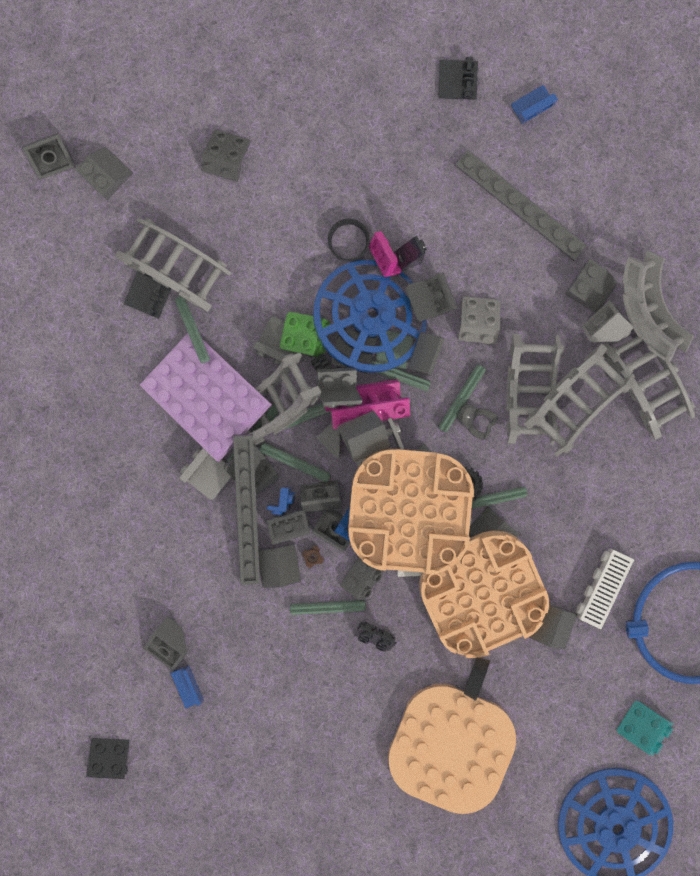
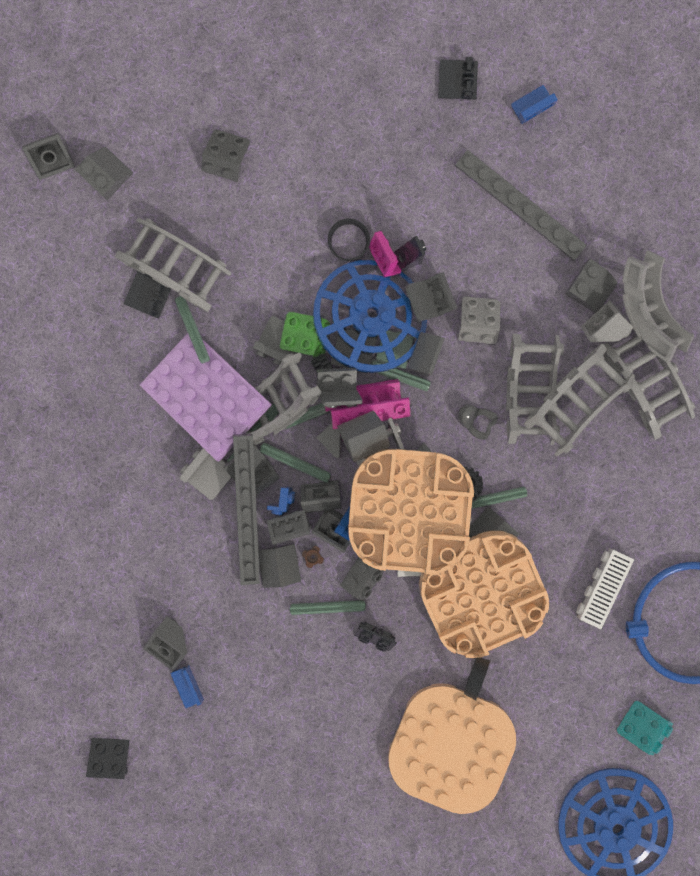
sand green axle [438,365,486,432] -> none
dark grey slope [529,604,577,650] -> none

